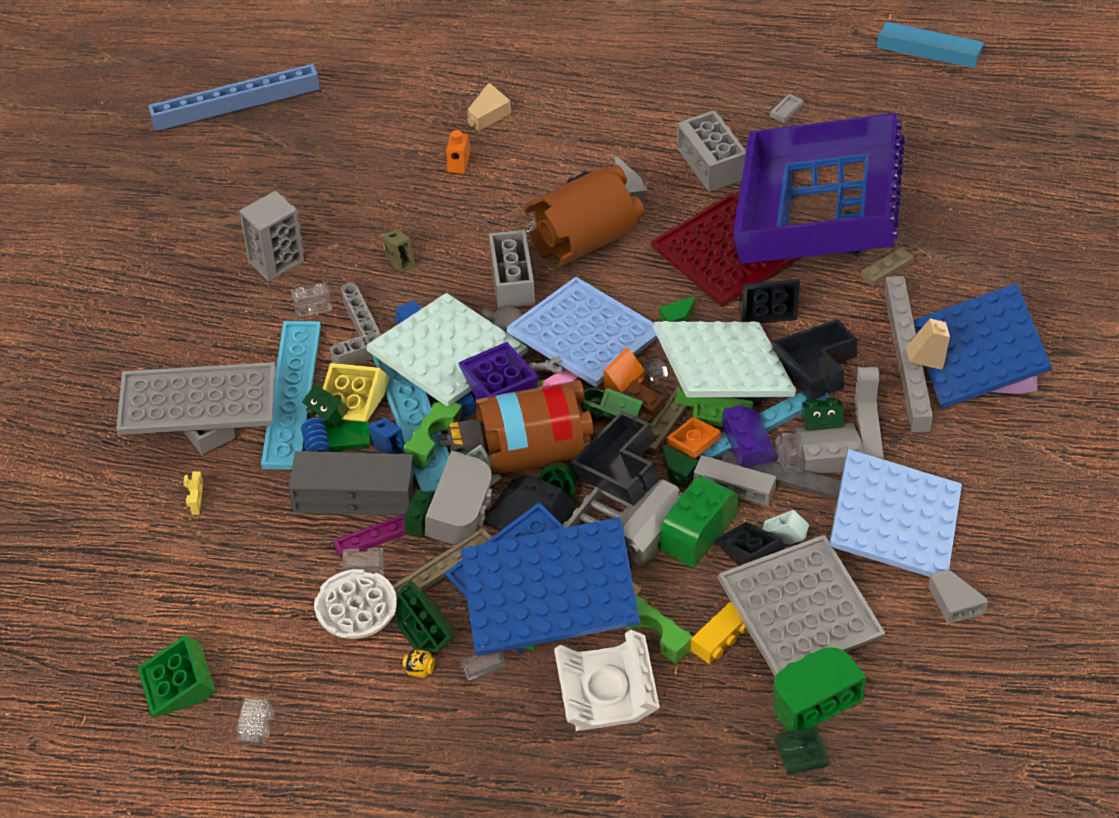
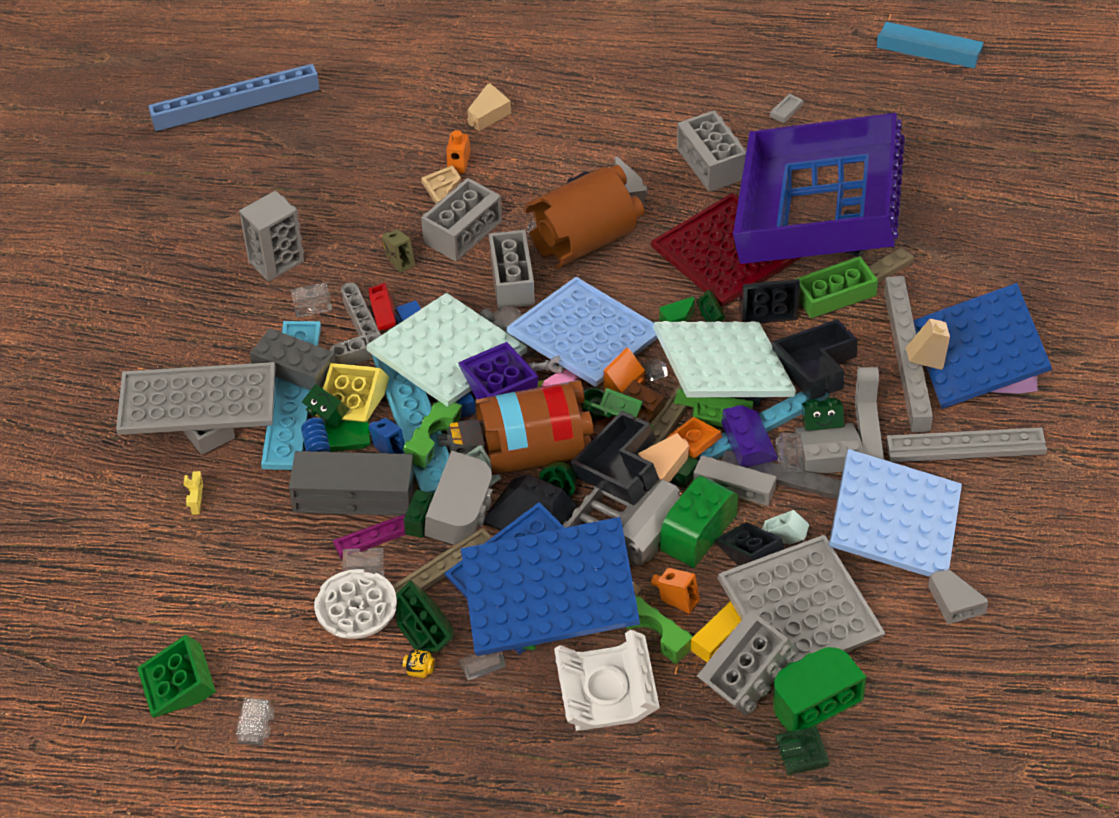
none -> dark grey brick [250,328,336,390]
none -> red slope [368,282,396,331]
none -> tan wing [421,165,461,204]
none -> light grey brick [421,178,502,262]
none -> light nougat slope [638,433,689,483]
none -> orange torso [651,568,700,614]
none -> dark green plate [696,290,726,322]
none -> light grey brick [697,610,799,716]
none -> bright green brick [796,256,878,318]
none -> light grey plate [886,428,1047,462]

